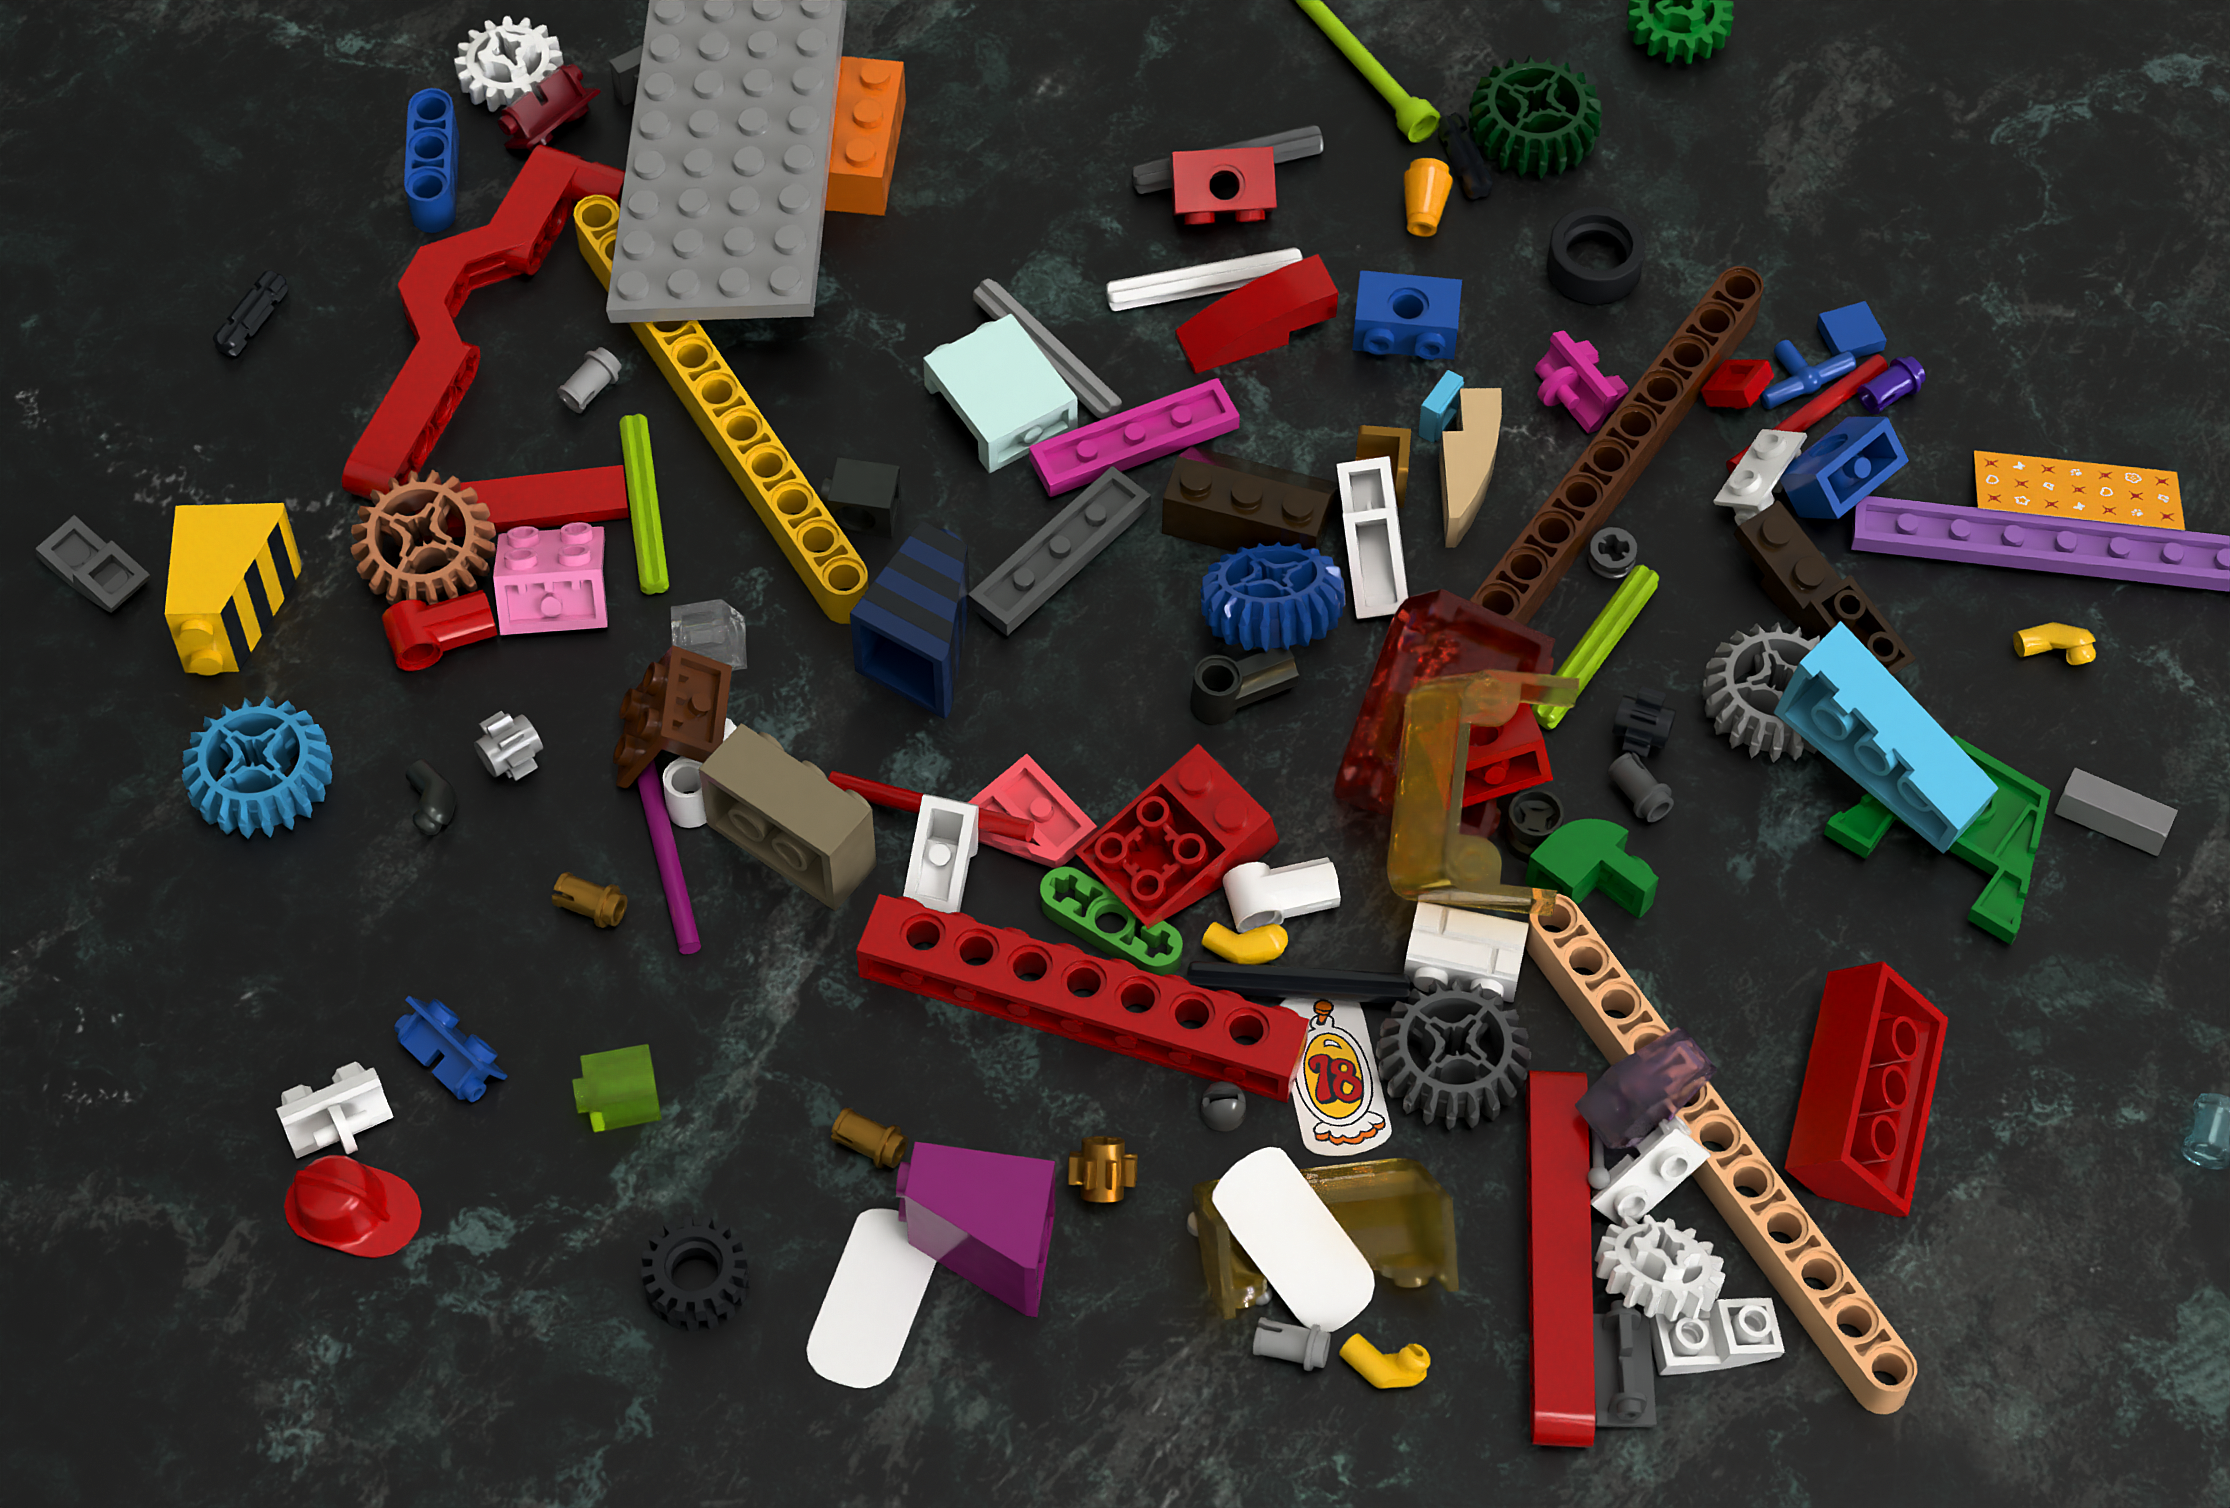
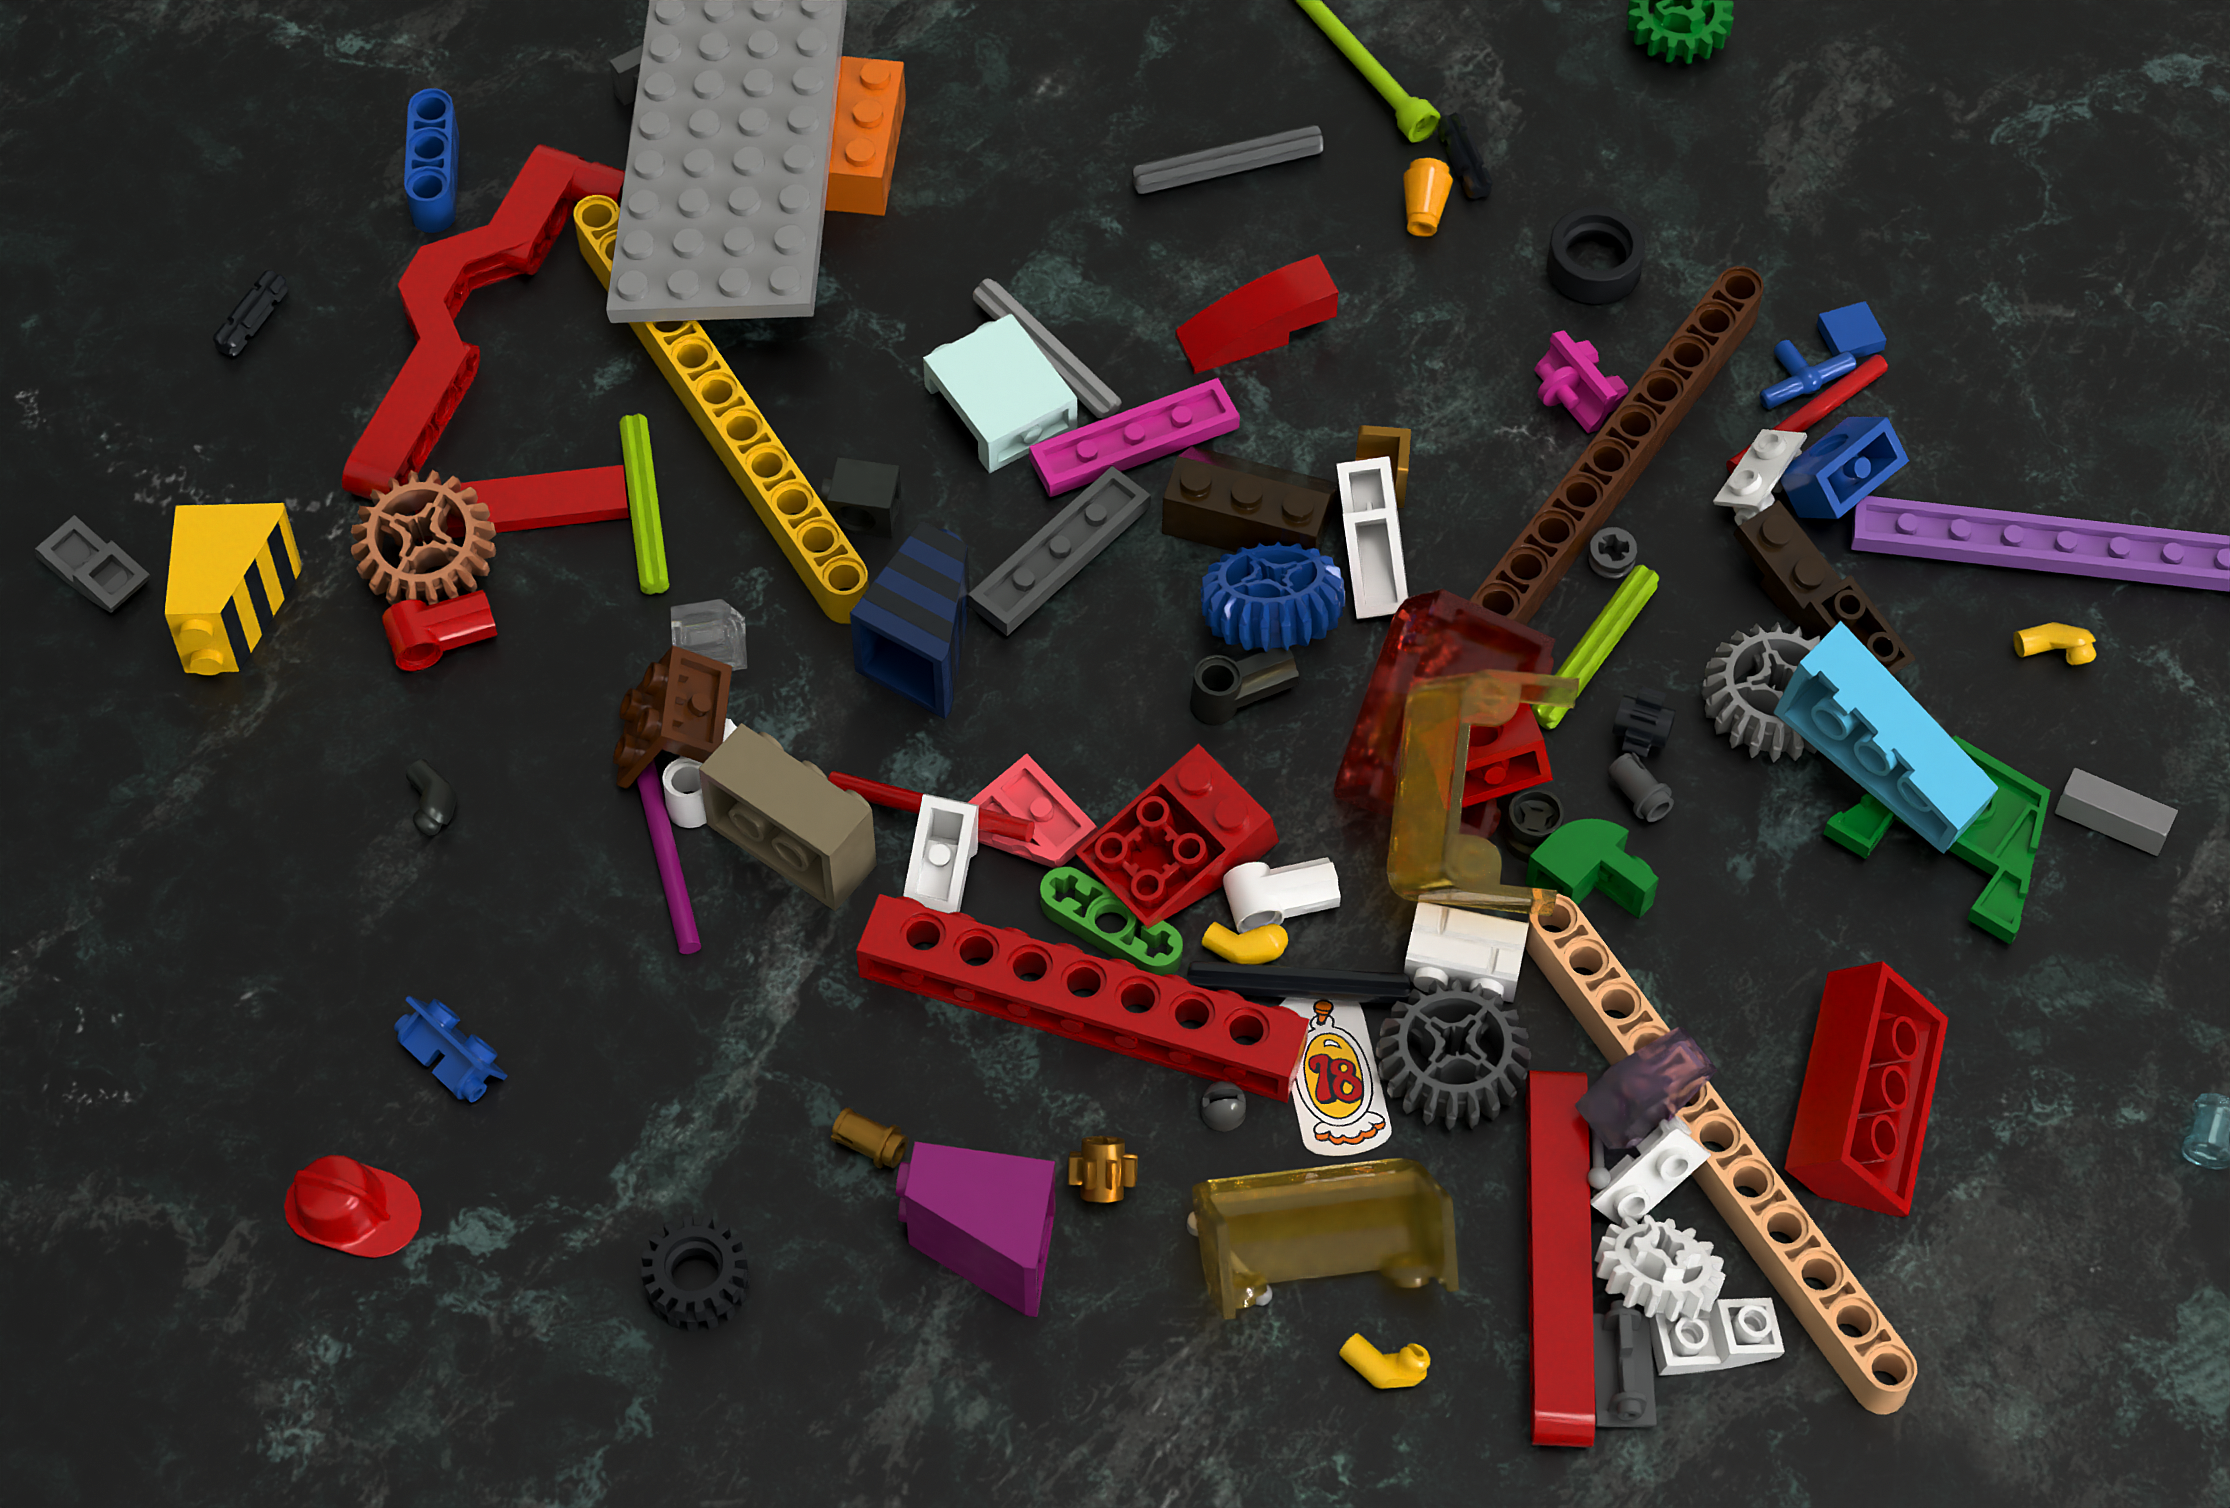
dark azure gear [182,696,333,839] -> none
white hips [276,1062,394,1159] -> none
white gear [455,16,564,112] -> none
light grey gear [474,711,543,781] -> none
bright pink bracket [493,522,608,635] -> none
dark red hinge [497,63,601,151] -> none
pearl gold pin [552,872,628,928] -> none
light grey pin [557,347,621,413] -> none
clear neon green brick [572,1044,662,1132] -> none
white sticker [807,1209,936,1388] -> none
white axle [1106,248,1303,311] -> none
brick [1169,146,1277,225] -> none
white sticker [1212,1147,1375,1332] -> none
light grey pin [1253,1317,1331,1371] -> none
blue brick [1352,270,1462,360] -> none
medium azure tile [1418,370,1464,443] -> none
tan slope [1439,388,1502,548] -> none
dark green gear [1468,55,1602,179] -> none
red plate [1701,359,1774,409] -> none
dark purple pin [1857,356,1926,415] -> none
light orange sticker [1974,450,2185,530] -> none

